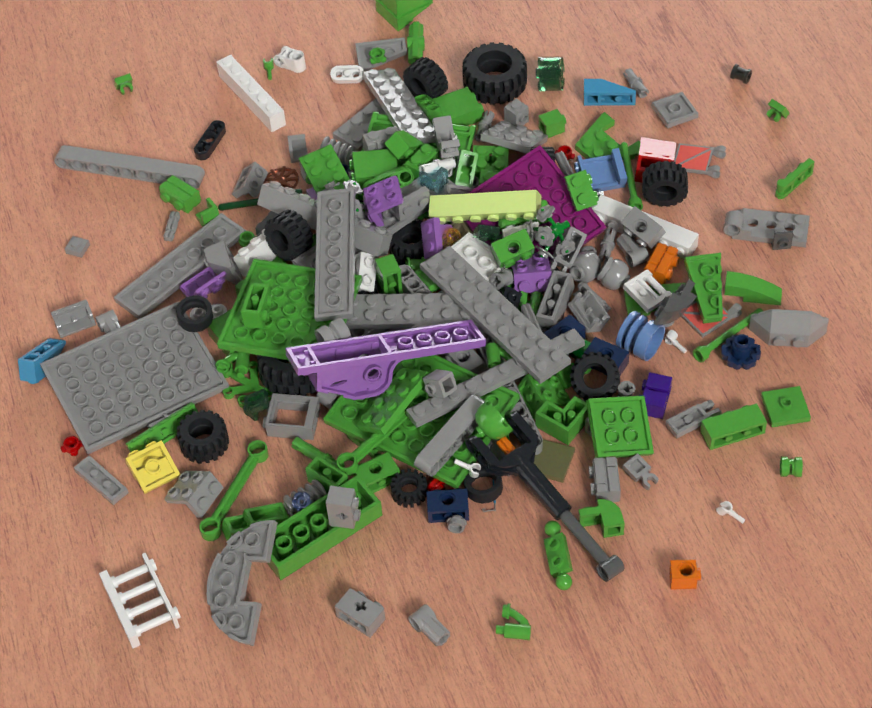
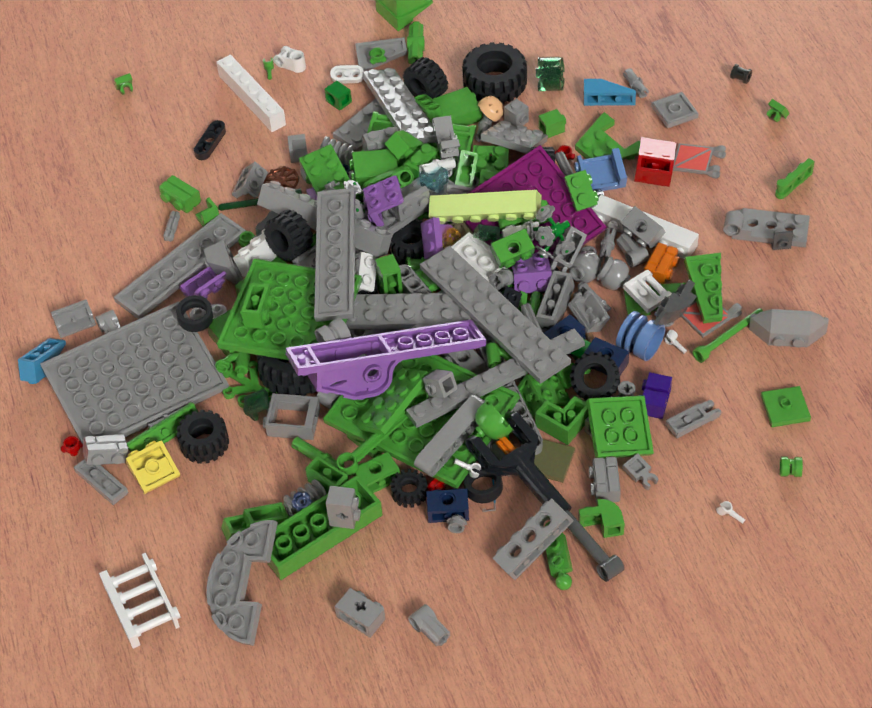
light grey beam [54,145,205,189] -> none
light grey plate [65,236,90,258] -> none
light grey bracket [164,471,224,518] -> none
bright green piece [199,440,269,541] -> none
bright green plant [496,603,531,640] -> none
bright green piece [621,142,643,210] -> none
black tyre [642,161,688,207] -> none
orange brick [669,560,701,589] -> none
bright green brick [700,403,767,450] -> none
dark blue plant [721,334,761,370] -> none
bright green slope [724,271,782,306] -> none
none -> light grey brick [83,435,128,465]
none -> green brick [324,80,352,111]
none -> light nougat helmet [478,96,504,122]
none -> light grey brick [493,498,574,580]

